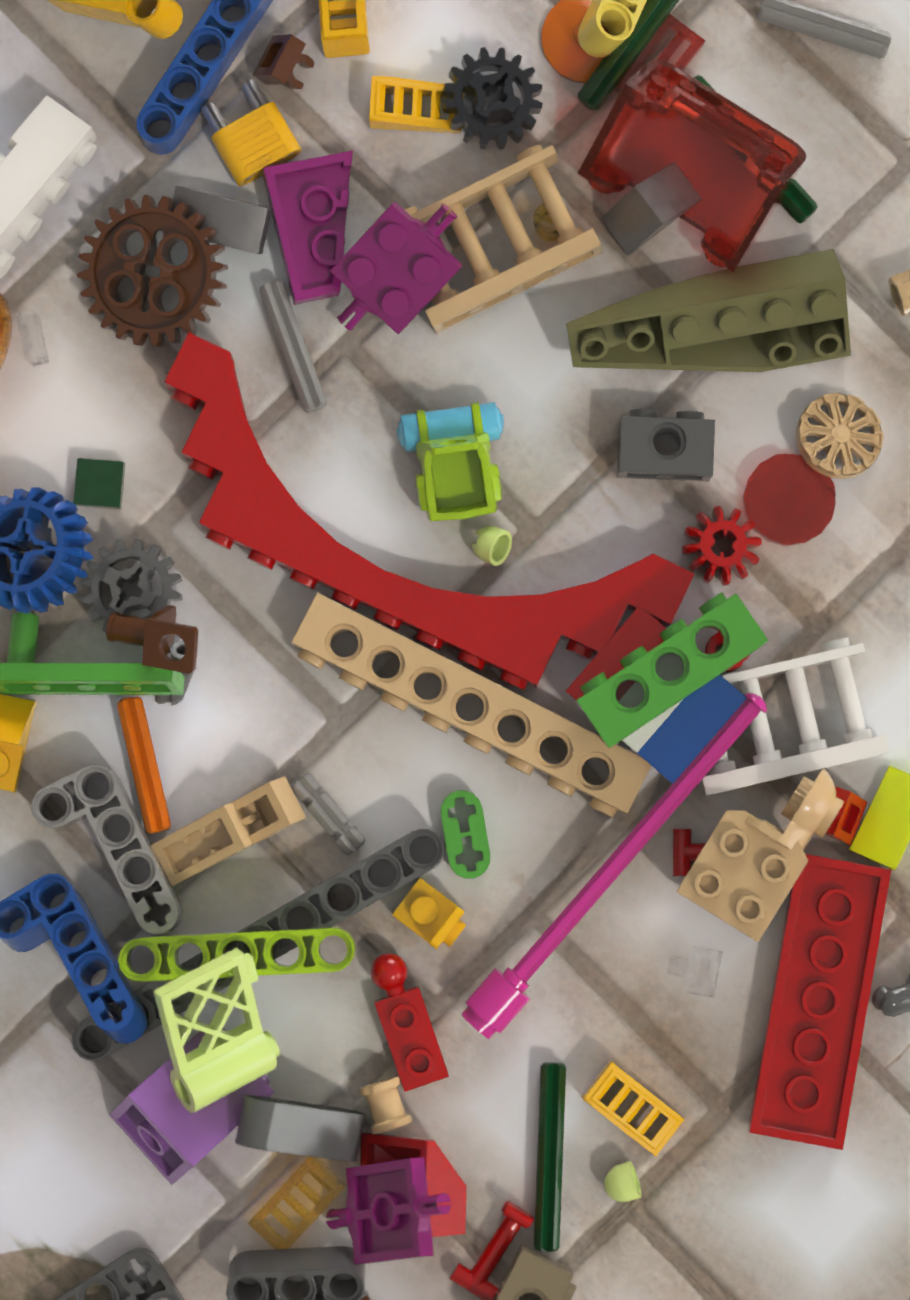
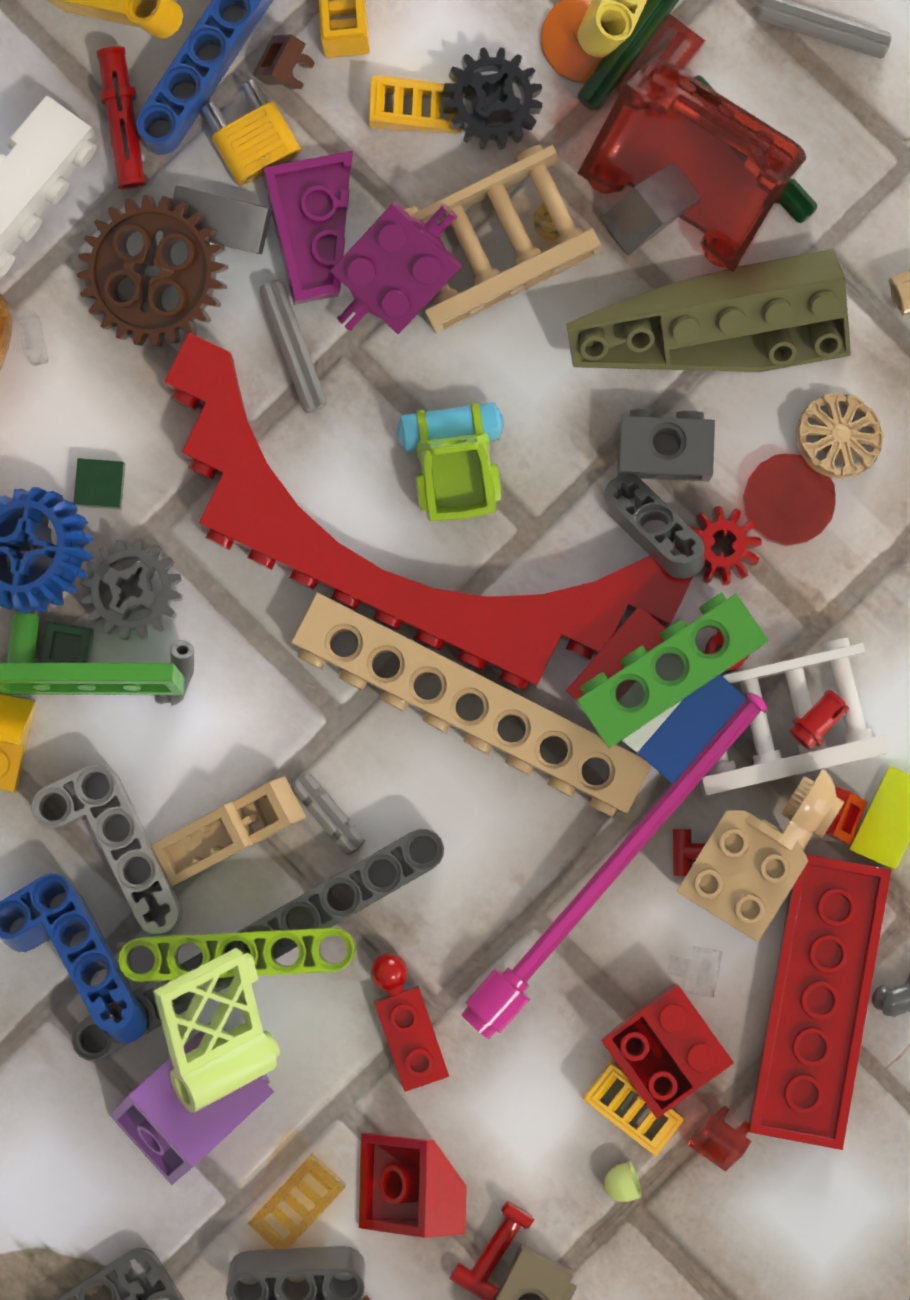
reddish brown bracket [106,605,198,674] -> none
orange axle [117,696,171,834] -> none
dark grey beam [235,1095,366,1162] -> none
magenta plate [326,1157,451,1265] -> none
tan bush [359,1076,413,1134] -> none
yellow bracket [392,878,467,950] -> none
bright green beam [441,790,490,879] -> none
yellowish green hinge [471,526,512,566] -> none
dark green axle [534,1062,566,1252] -> none
none -> dark green tile [39,621,95,663]
none -> red pin [96,46,147,189]
none -> red slope [601,983,734,1119]
none -> dark grey beam [605,475,705,578]
none -> clear red tile [687,1106,751,1172]
none -> red pin [789,689,850,750]

